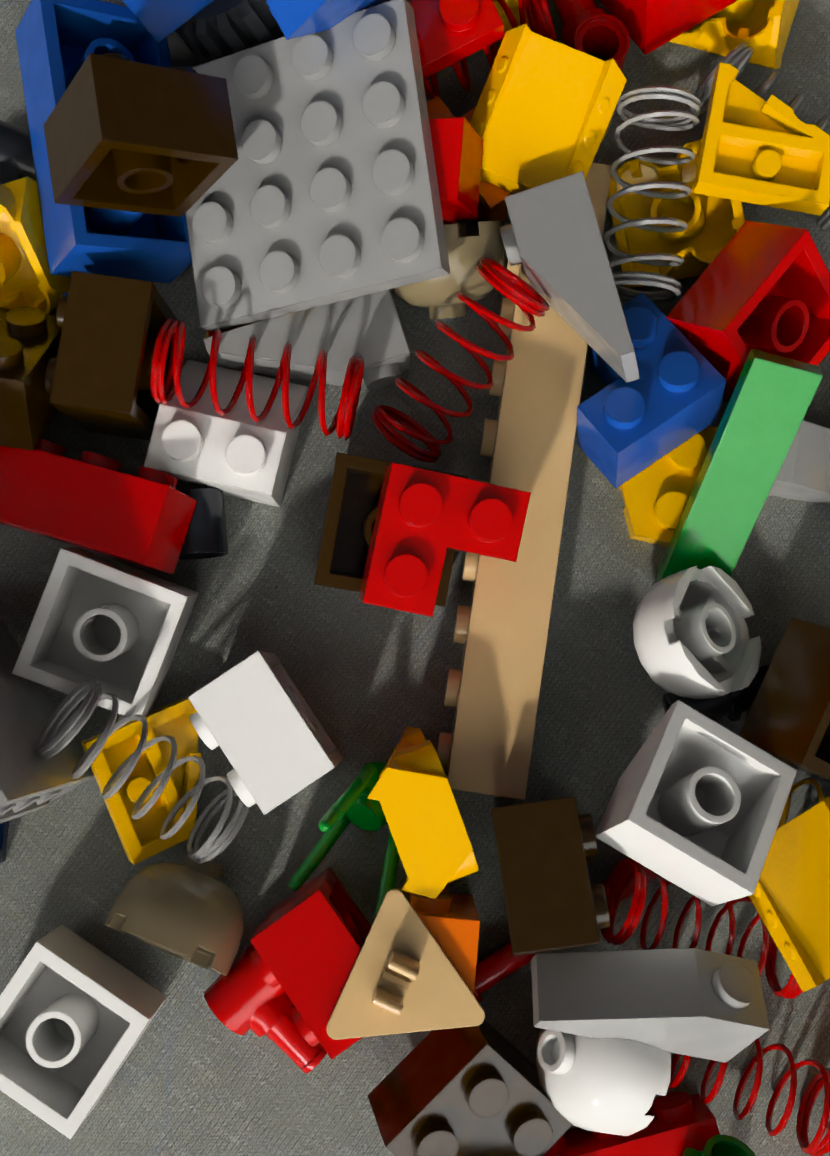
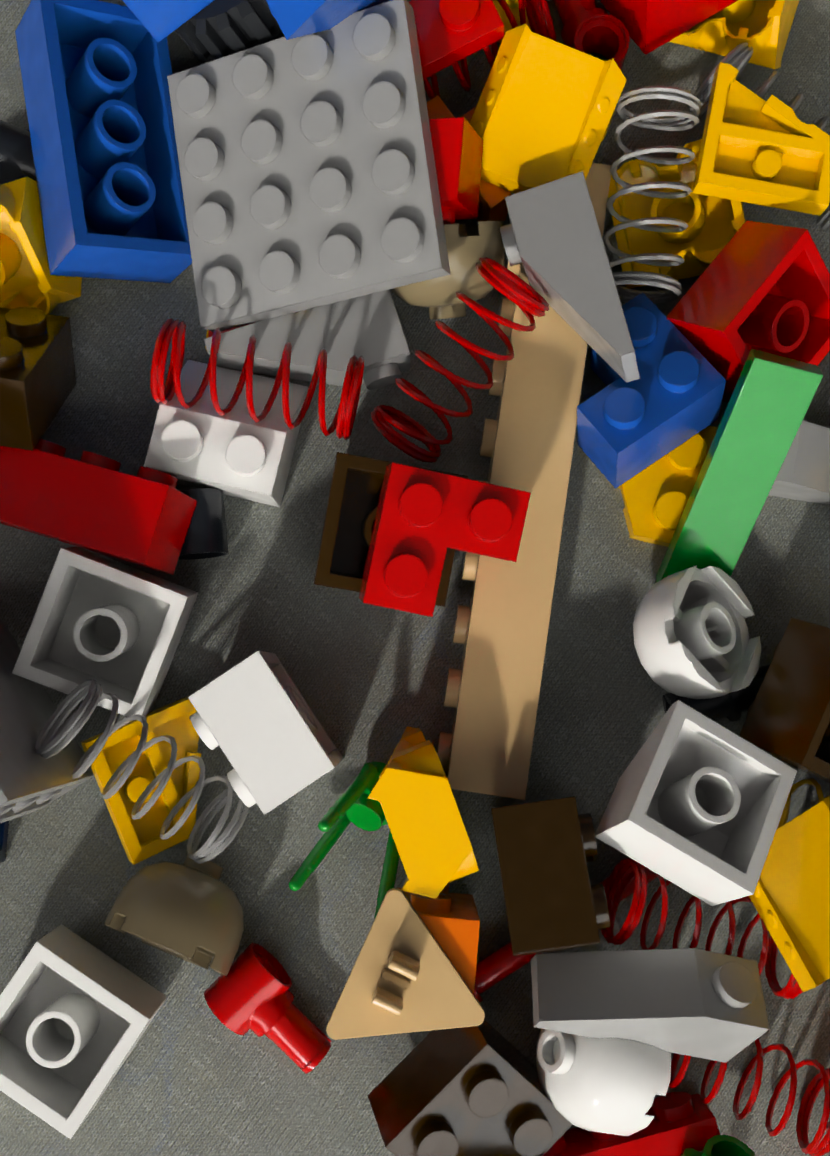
dark brown brick [44,53,238,217] -> none
dark brown brick [45,271,177,440] -> none
red brick [250,867,371,1060] -> none

